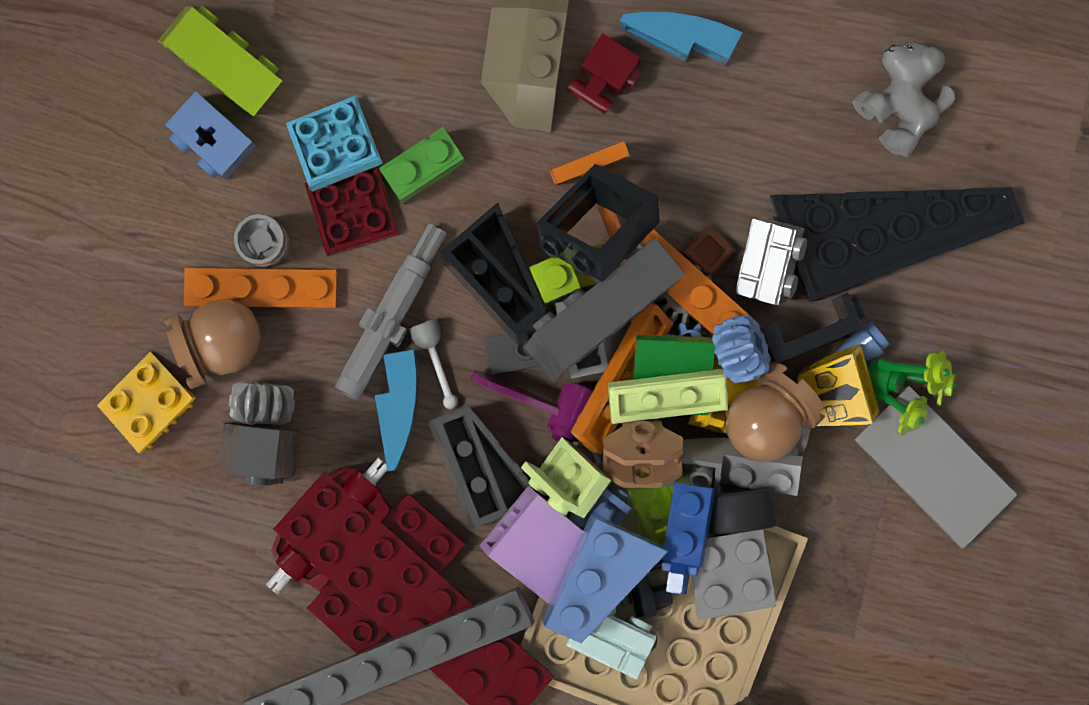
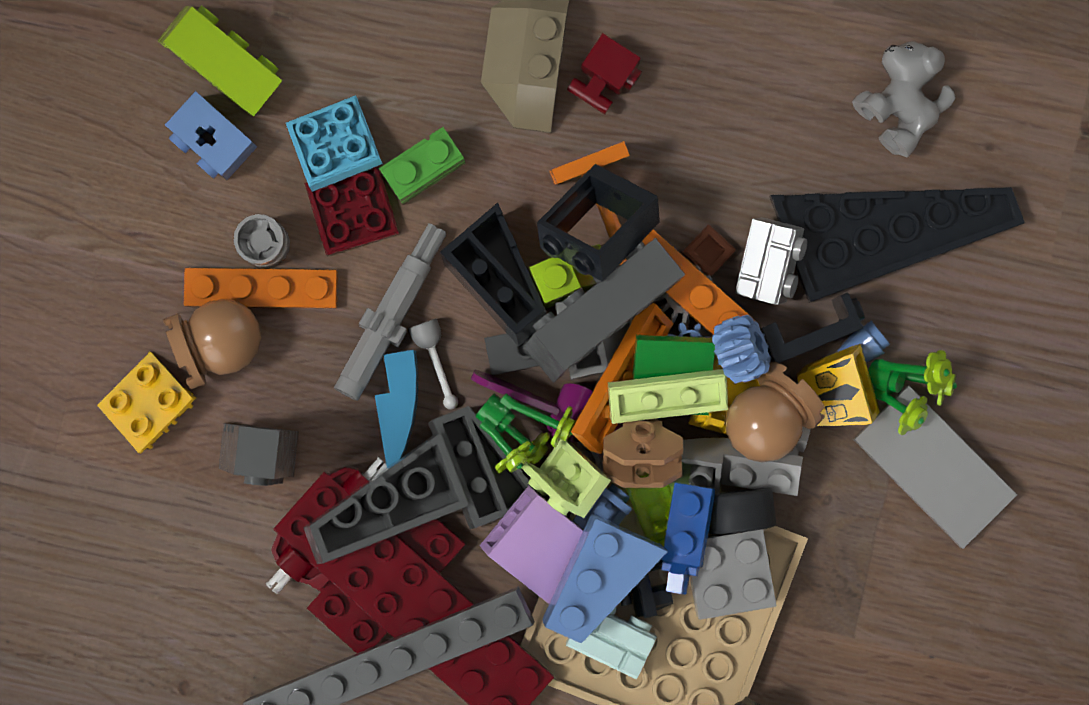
light grey gear [228,381,295,425] -> none
dark azure slope [619,12,743,66] -> none
none -> dark grey wedge [303,433,469,564]
none -> plant [475,393,576,473]

